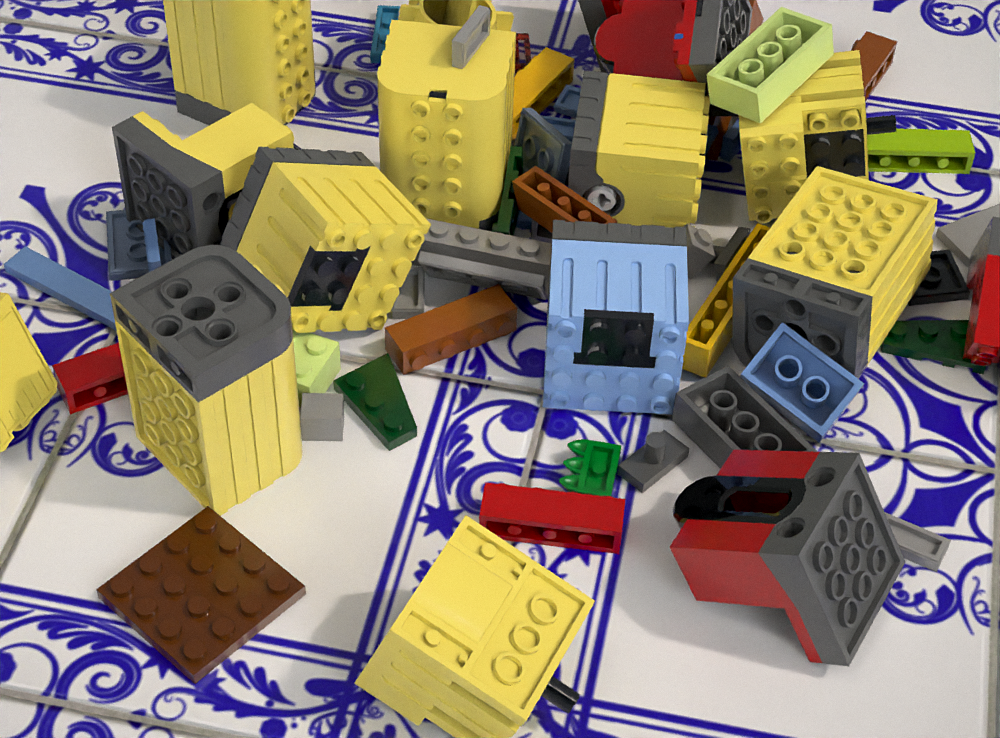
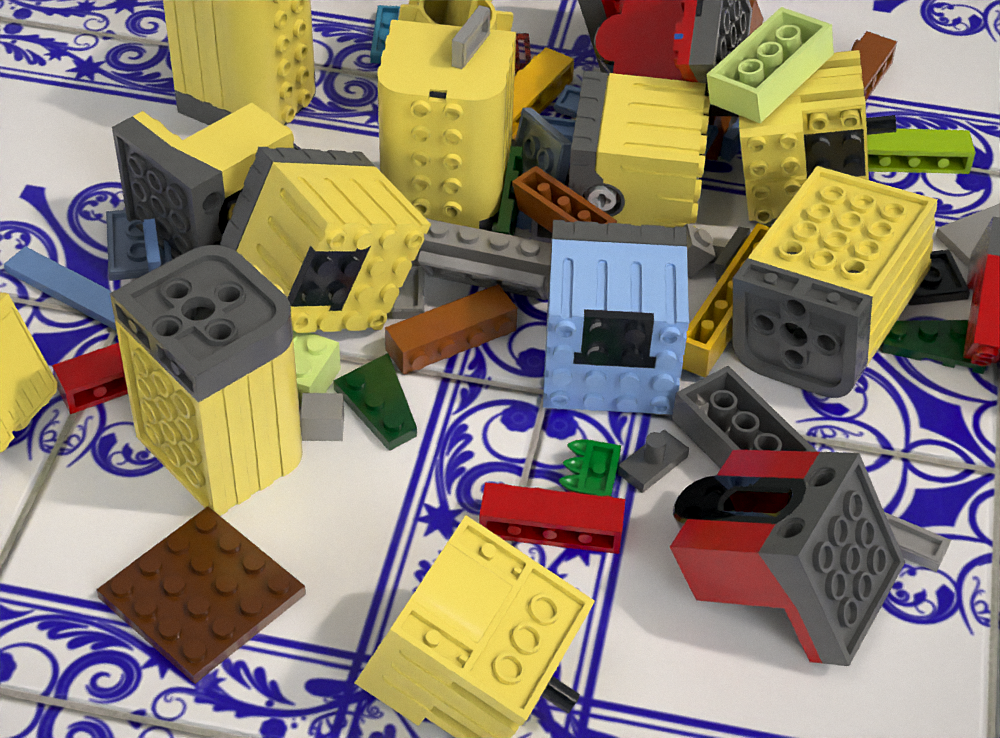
medium blue slope [740,322,864,443] -> none

